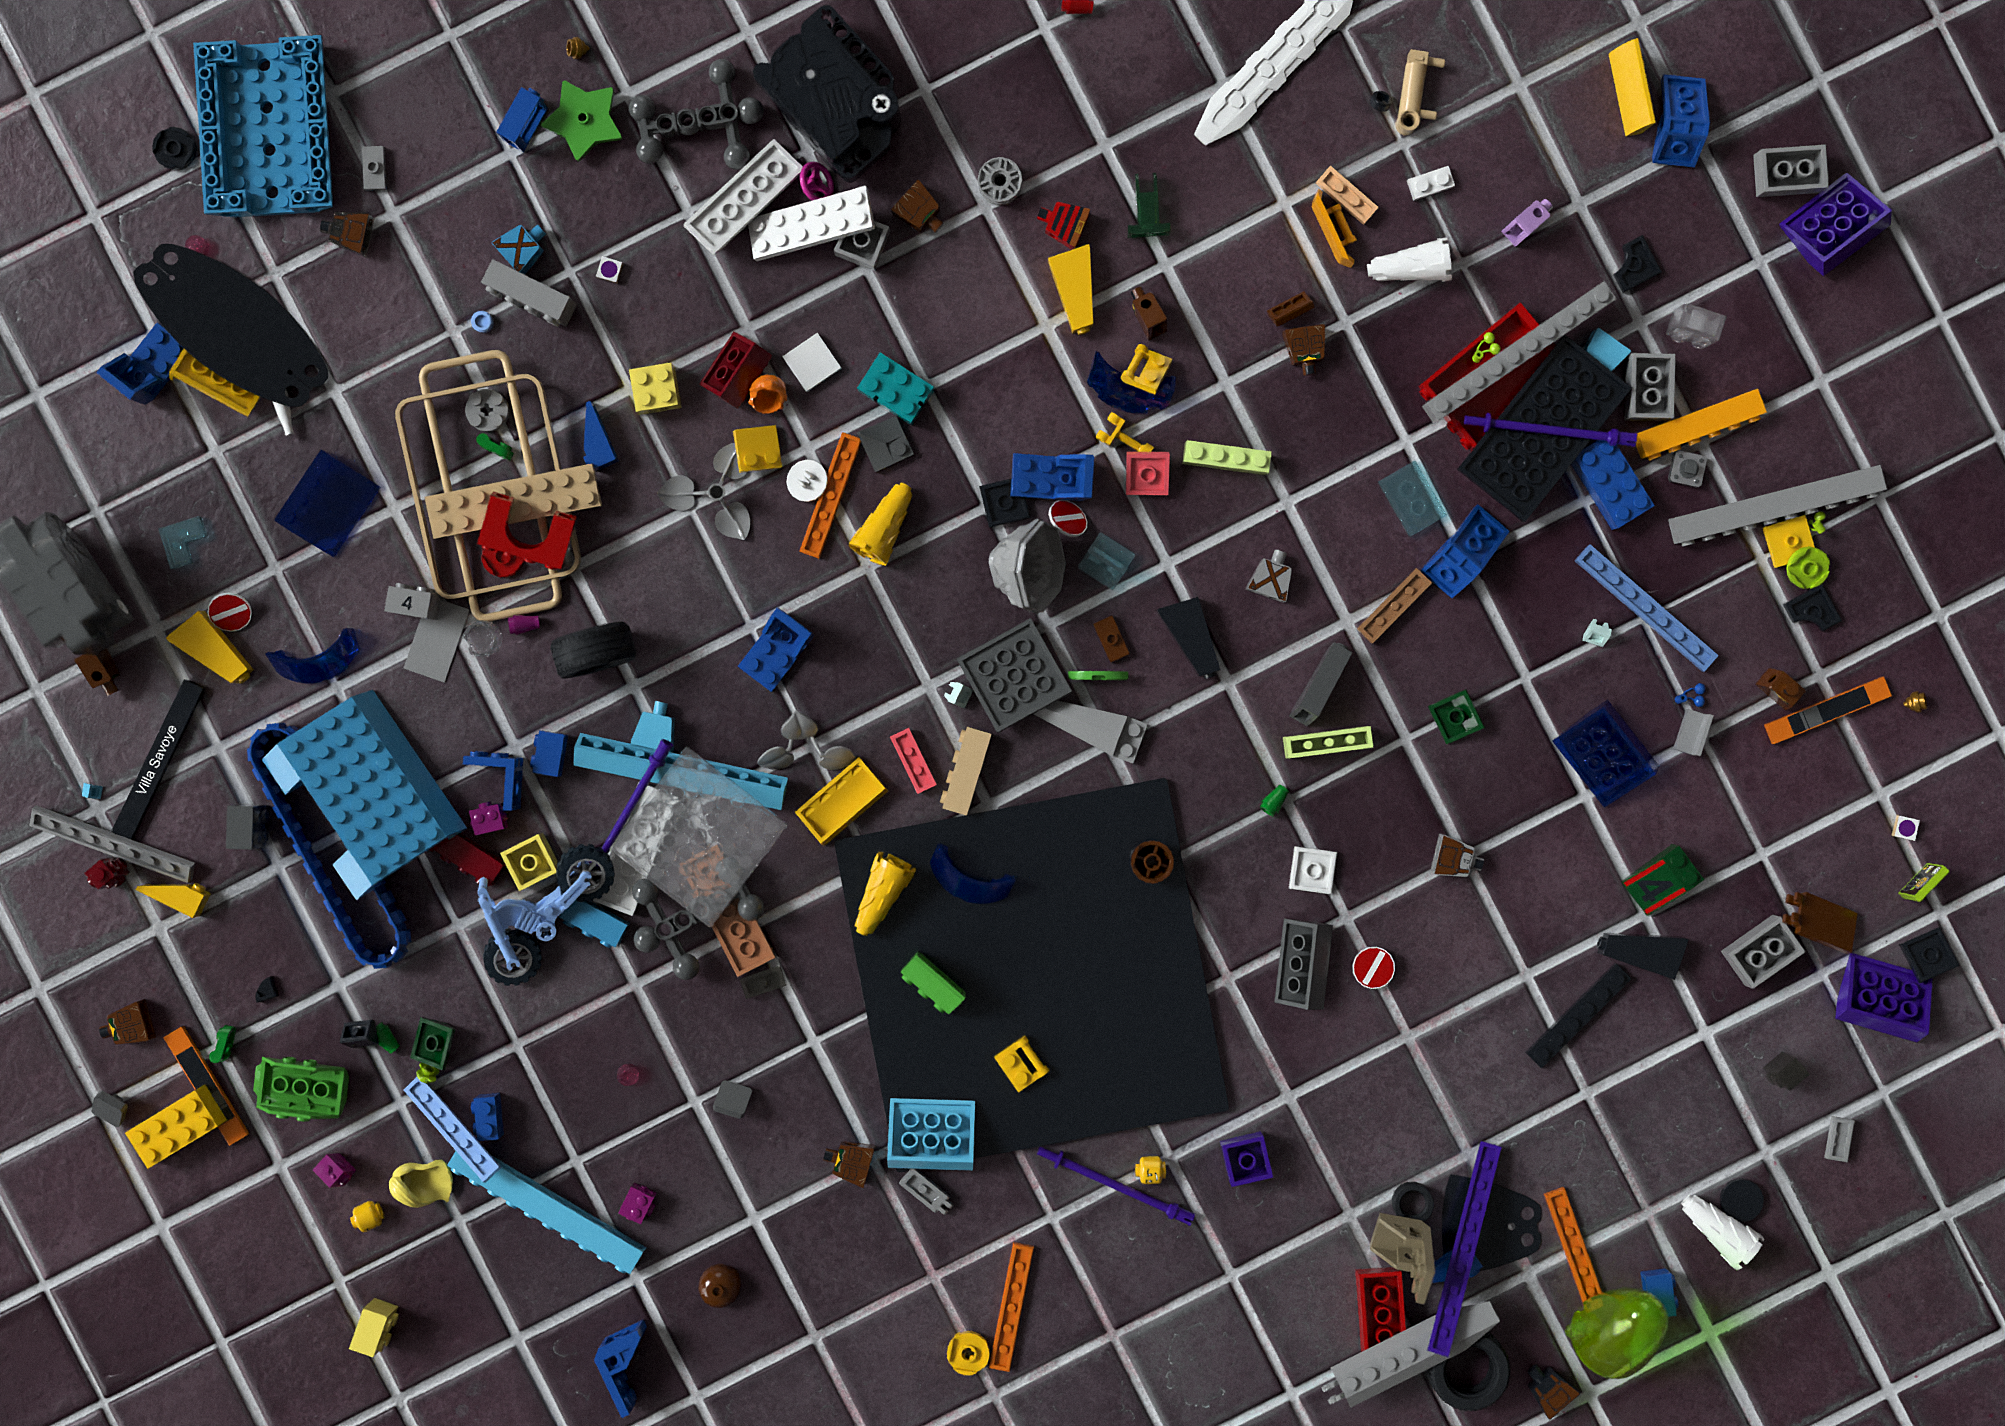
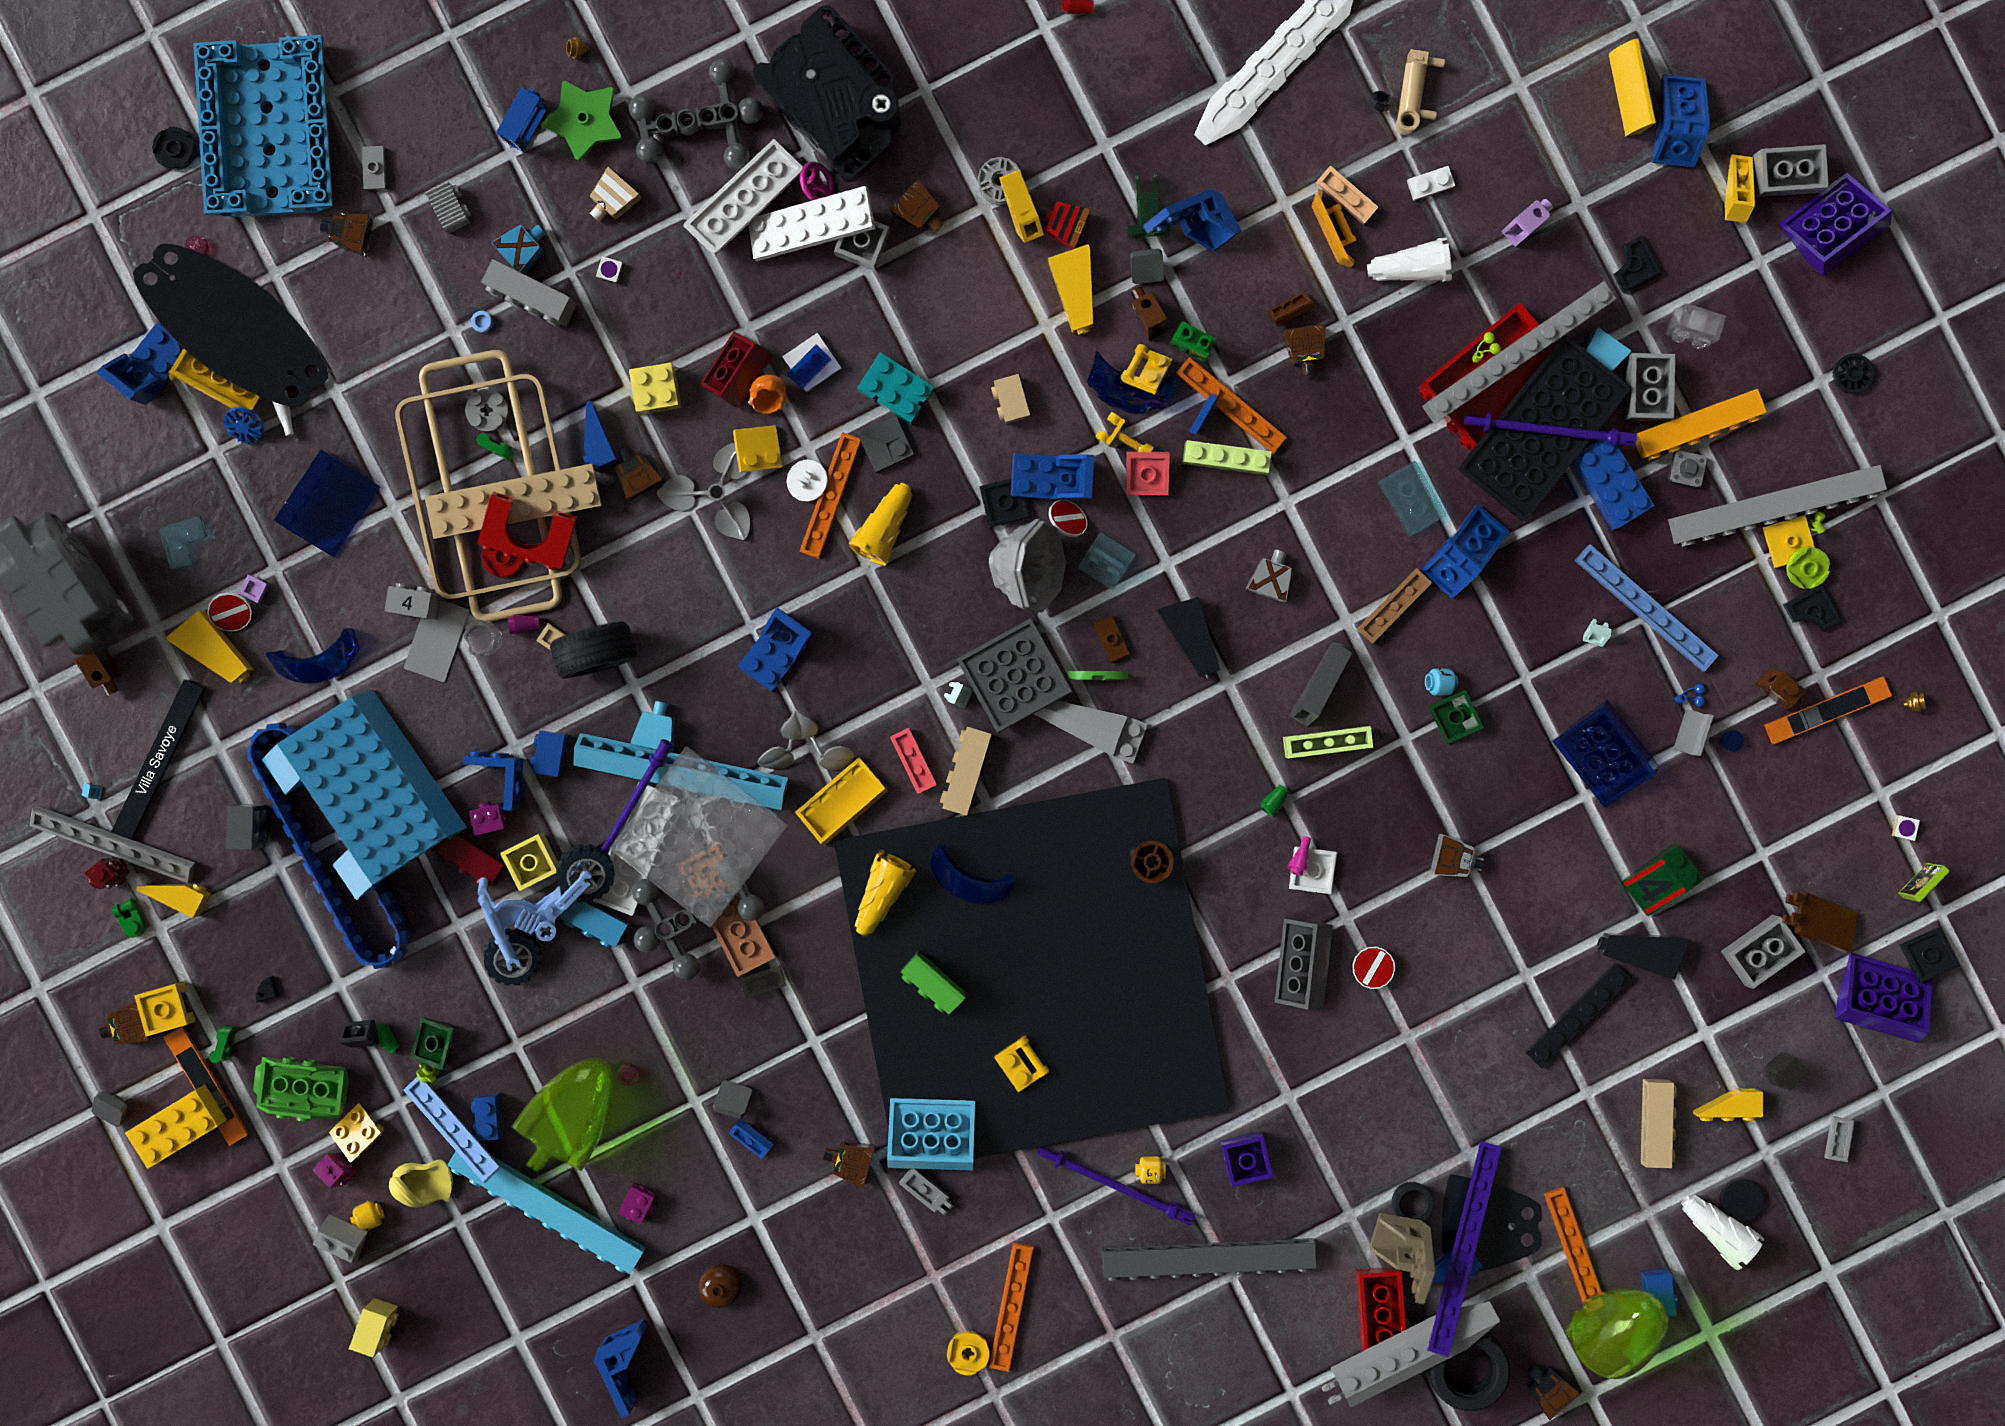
none -> green plate [111,898,146,938]
none -> yellow panel [134,981,196,1036]
none -> blue wheel [223,407,264,444]
none -> lavender plate [238,575,269,603]
none -> light grey slope [313,1214,368,1263]
none -> yellow hinge [329,1103,384,1163]
none -> light grey brick [425,181,471,234]
none -> clear neon green windscreen [511,1058,614,1172]
none -> tan tile [536,623,566,650]
none -> tan torso [590,167,642,222]
none -> torso [615,446,665,501]
none -> blue plate [728,1119,774,1159]
none -> clear blue plate [786,344,832,390]
none -> tan brick [991,374,1030,424]
none -> yellow slope [999,170,1044,243]
none -> dark grey brick [1102,1238,1316,1281]
none -> dark grey piece [1130,248,1164,284]
none -> blue bracket [1143,188,1242,252]
none -> green hips [1169,321,1216,363]
none -> orange tile [1176,357,1287,455]
none -> blue tile [1189,393,1219,435]
none -> dark pink cone [1287,836,1311,876]
none -> medium azure head [1425,668,1459,696]
none -> tan brick [1641,1079,1677,1168]
none -> yellow slope [1693,1088,1763,1121]
none -> clear blue plate [1722,730,1744,752]
none -> yellow slope [1725,154,1755,223]
none -> black wheel [1832,353,1874,394]

